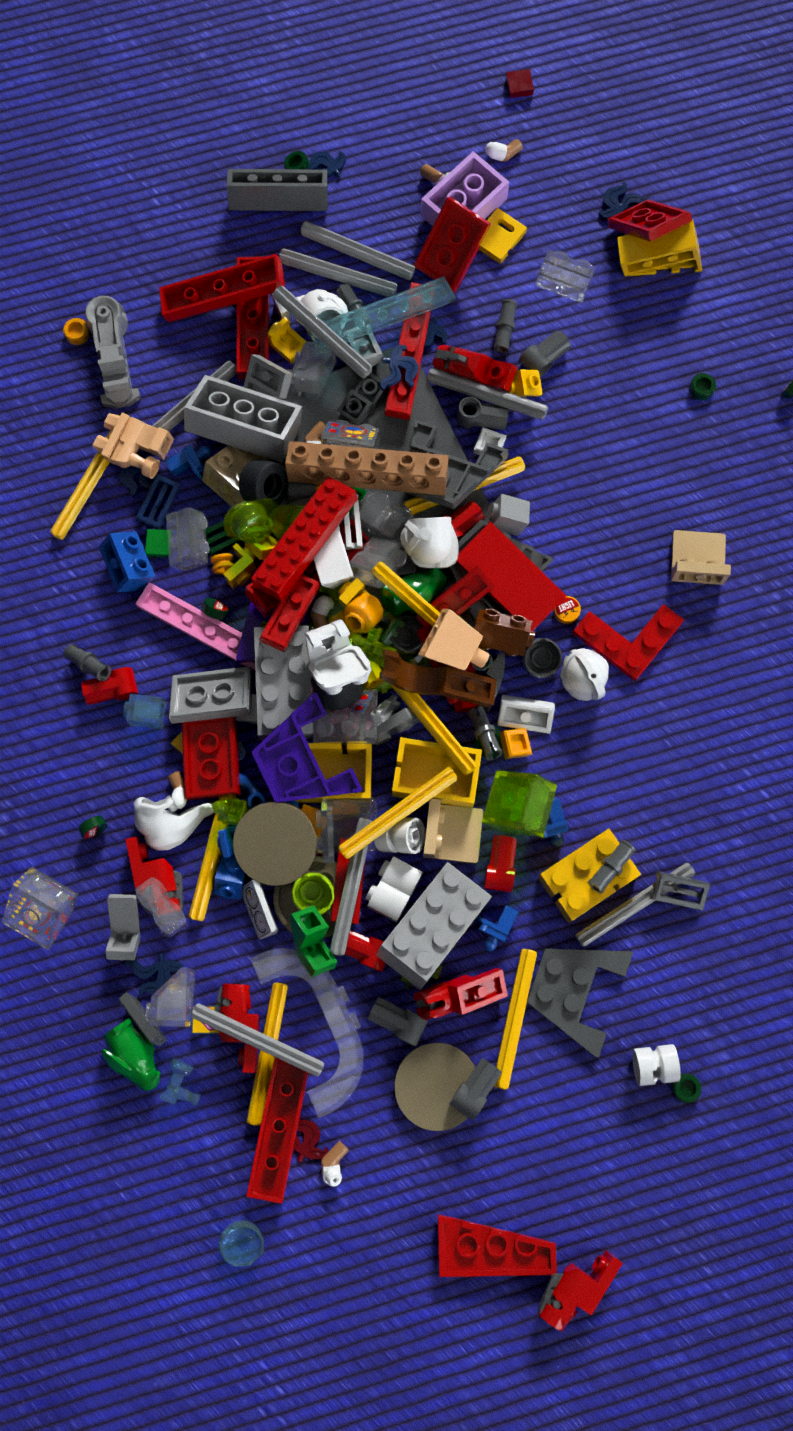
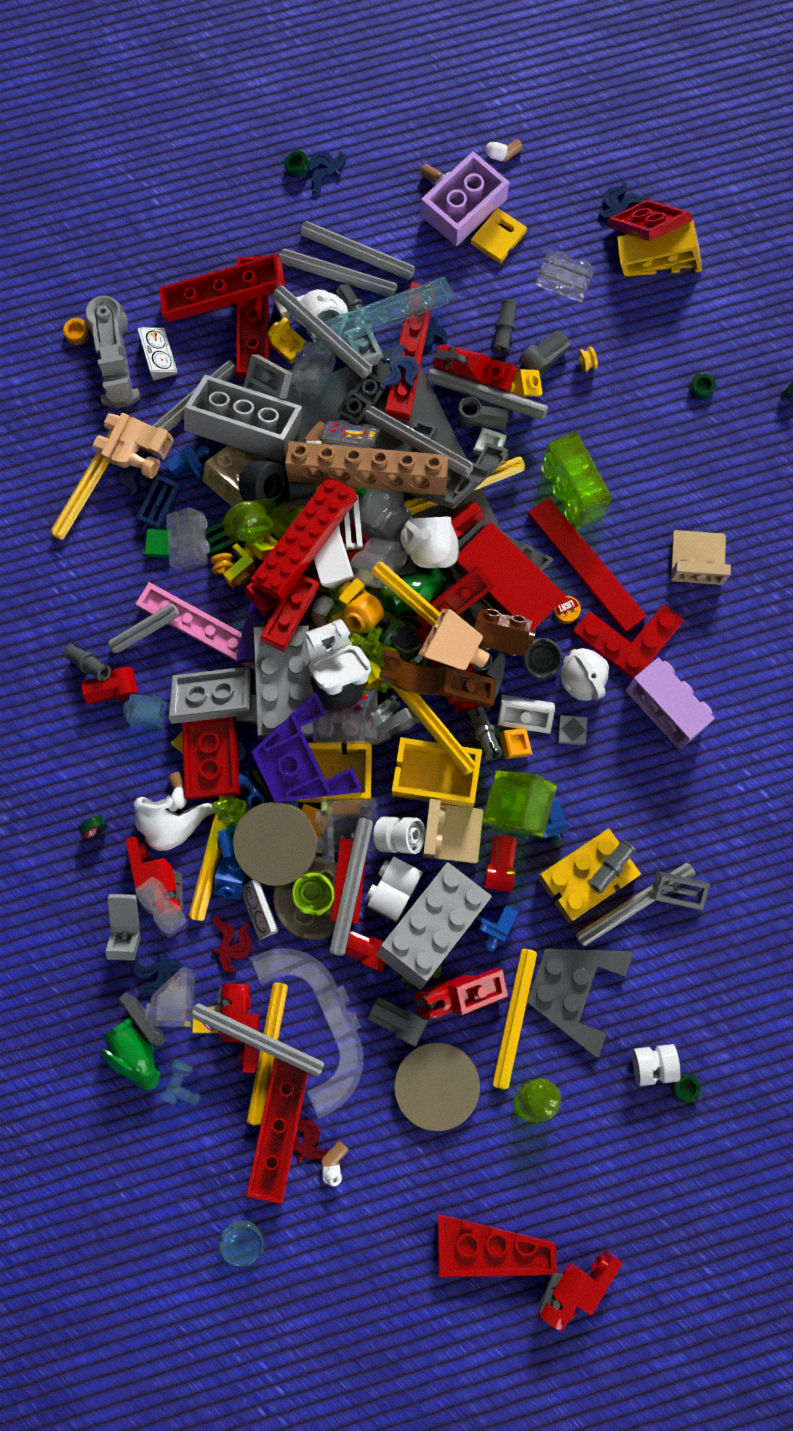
clear slope [2,867,78,950] -> none
blue brick [98,531,155,593] -> none
dark green tile [201,598,229,620] -> none
dark grey brick [227,169,328,211] -> none
green slope [290,906,338,977] -> none
yellow axle [338,767,457,859] -> none
red tile [413,197,491,293] -> none
dark grey piece [449,1058,502,1121] -> none
light grey brick [487,494,530,536] -> none
dark red tile [506,69,534,98] -> none
none -> light grey axle [108,604,180,653]
none -> slope [138,327,178,381]
none -> dark red piece [212,914,253,972]
none -> piece [250,770,274,802]
none -> light grey axle [364,406,473,477]
none -> clear neon green helmet [513,1078,562,1123]
none -> red tile [528,497,647,633]
none -> clear neon green brick [542,431,612,530]
none -> tile [558,715,587,746]
none -> yellow bush [578,347,598,372]
none -> lavender brick [626,657,715,750]

